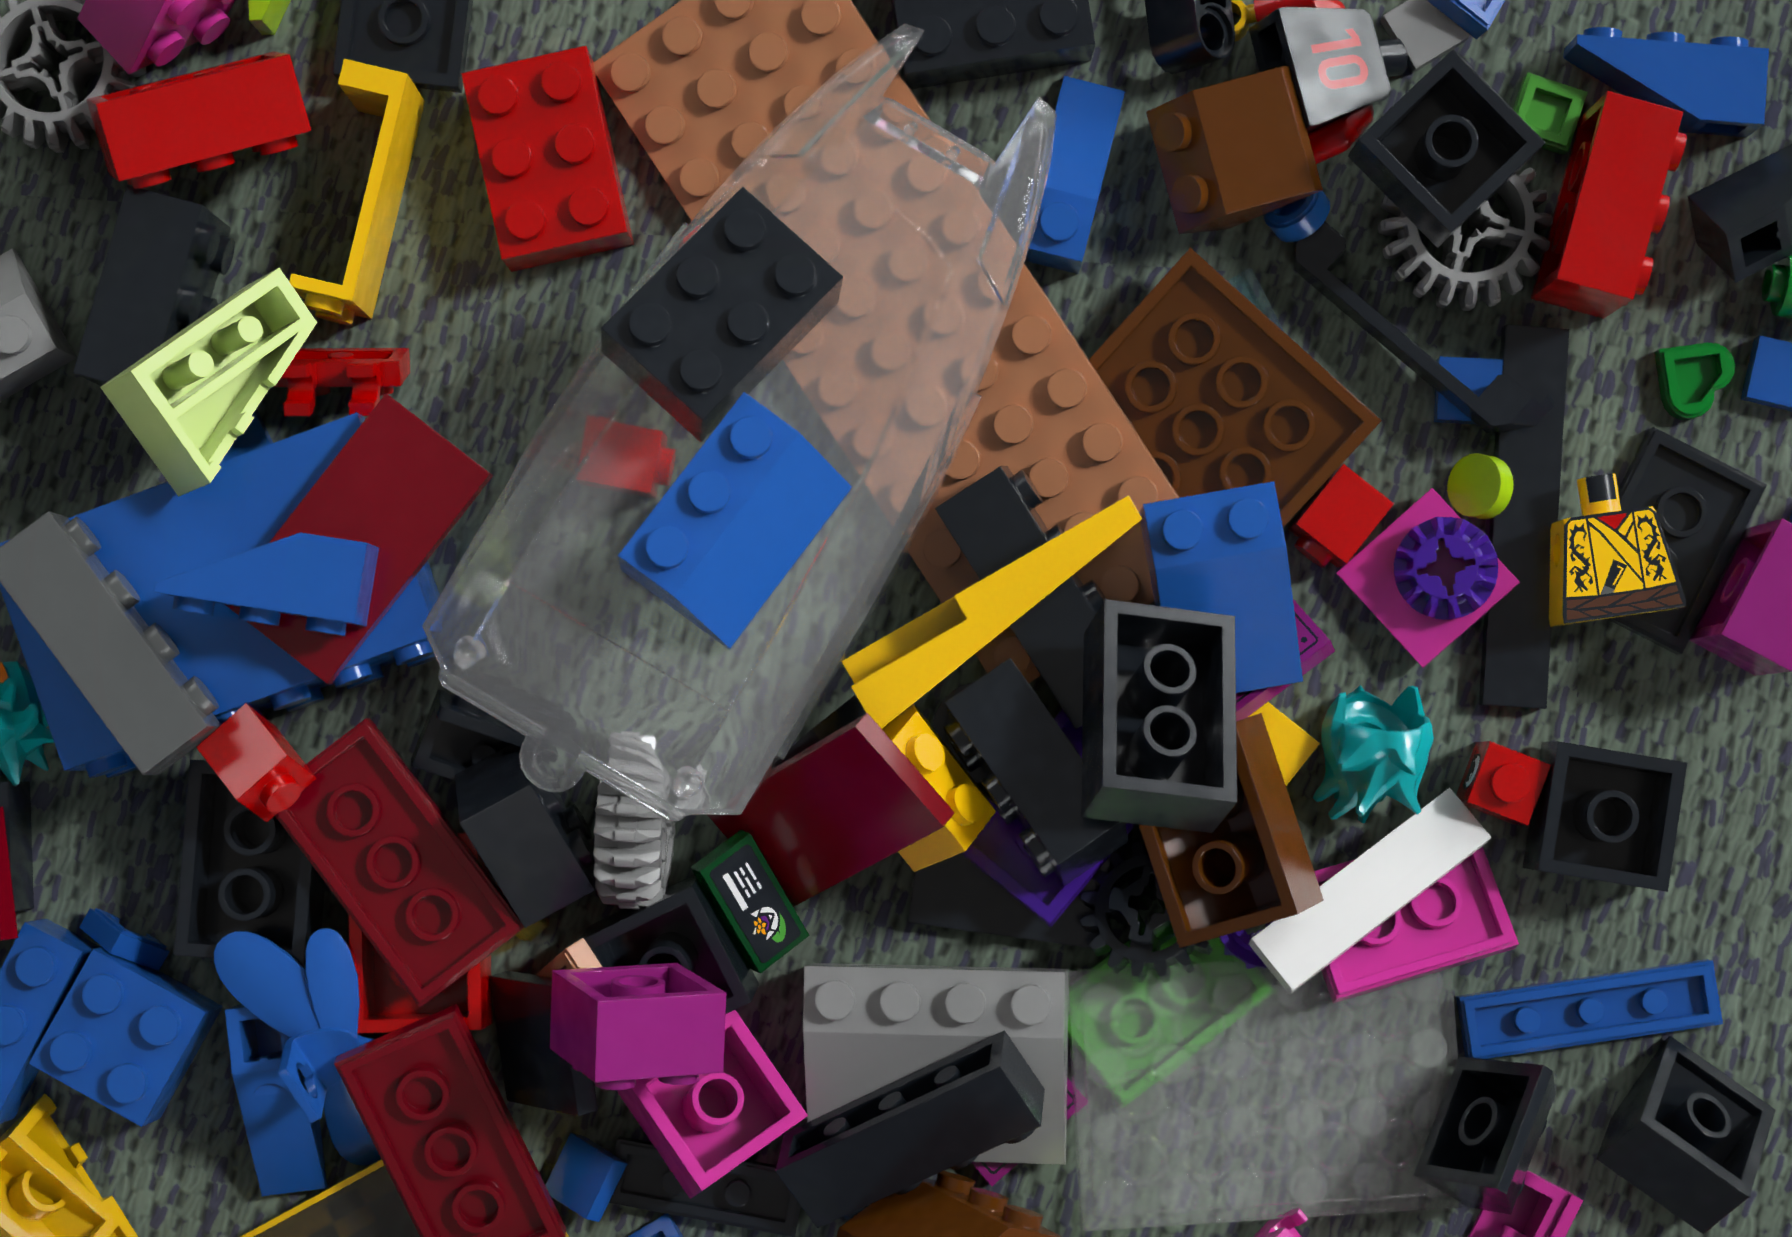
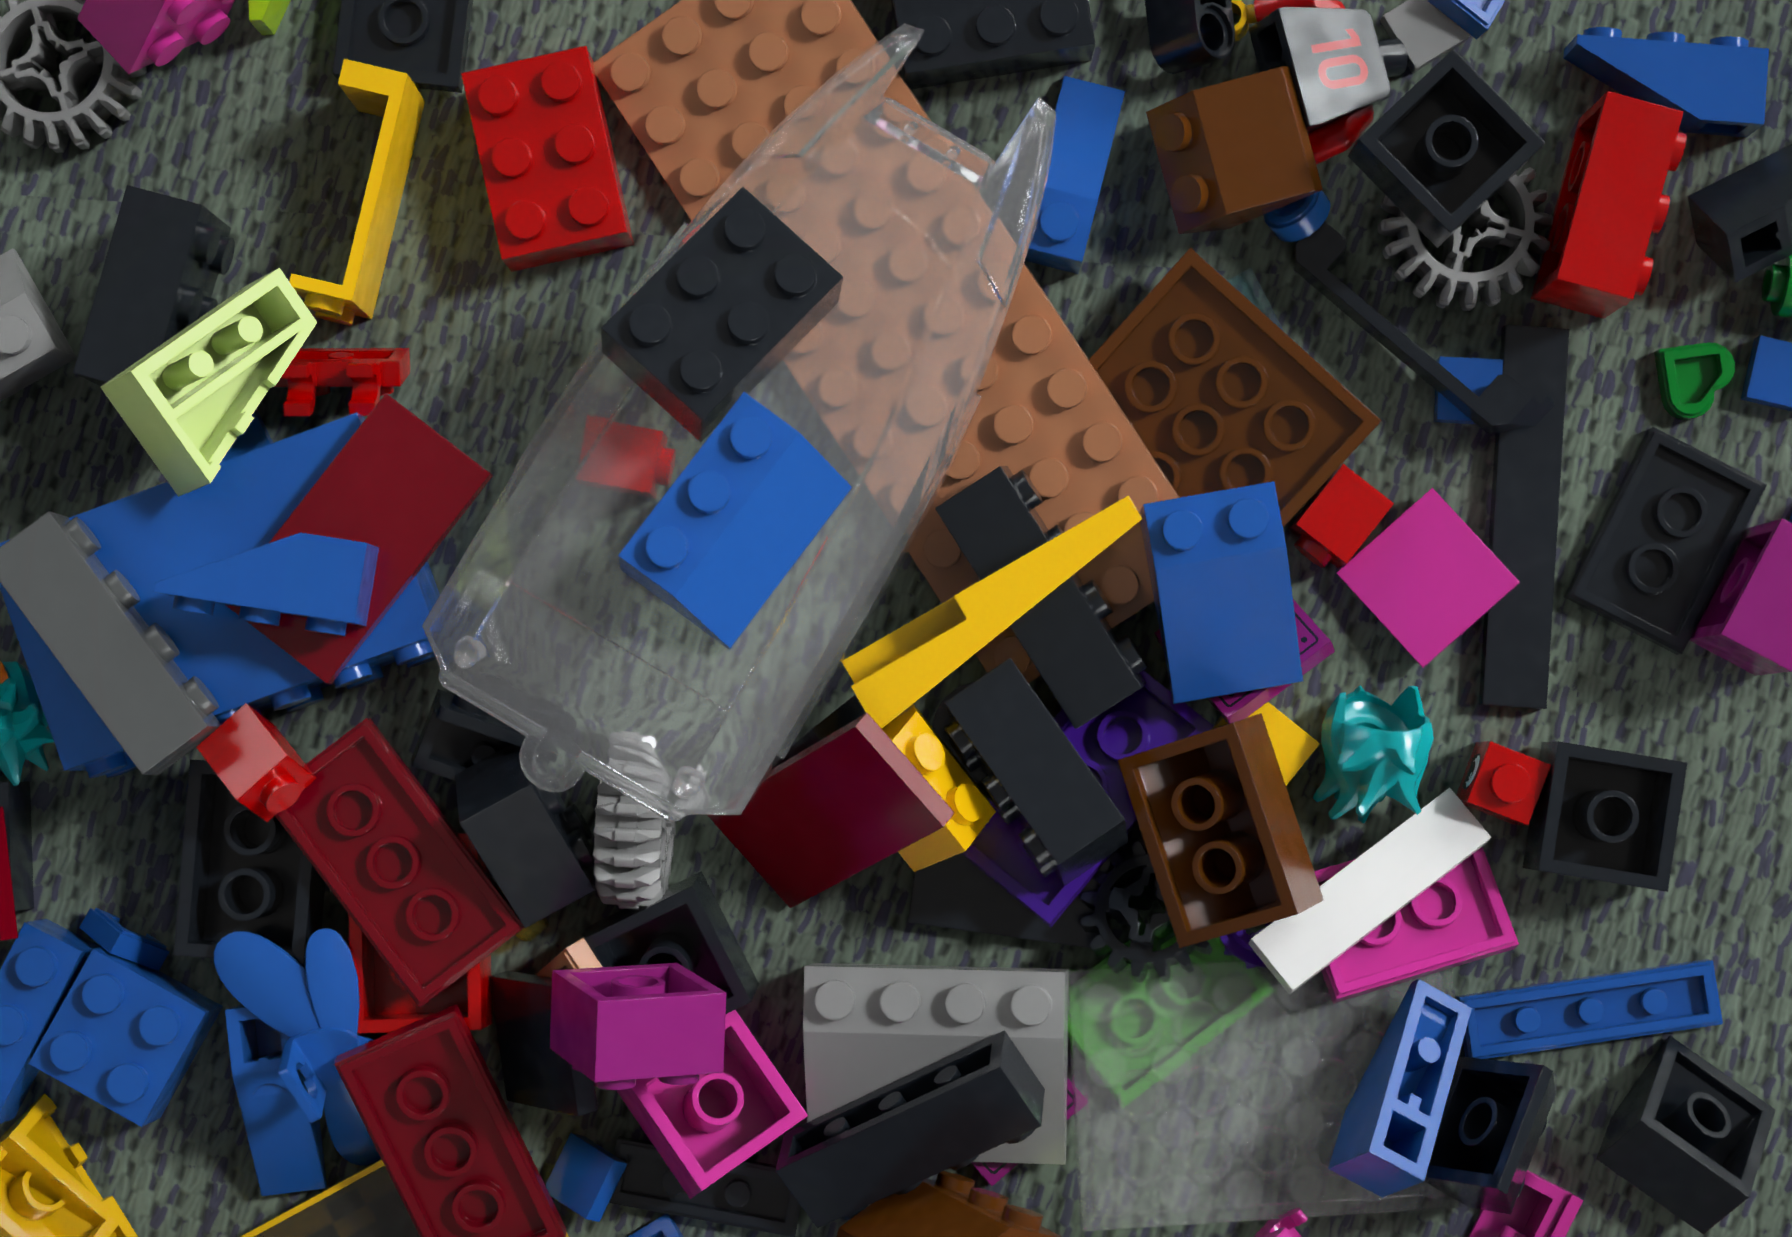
red brick [86,52,312,189] -> none
tile [690,830,810,974] -> none
black brick [1081,599,1237,833] -> none
dark purple gear [1394,517,1498,620] -> none
lime tile [1447,453,1513,519] -> none
bright green tile [1513,72,1588,155] -> none
torso [1549,474,1686,627] -> none
none -> blue slope [1328,979,1472,1198]

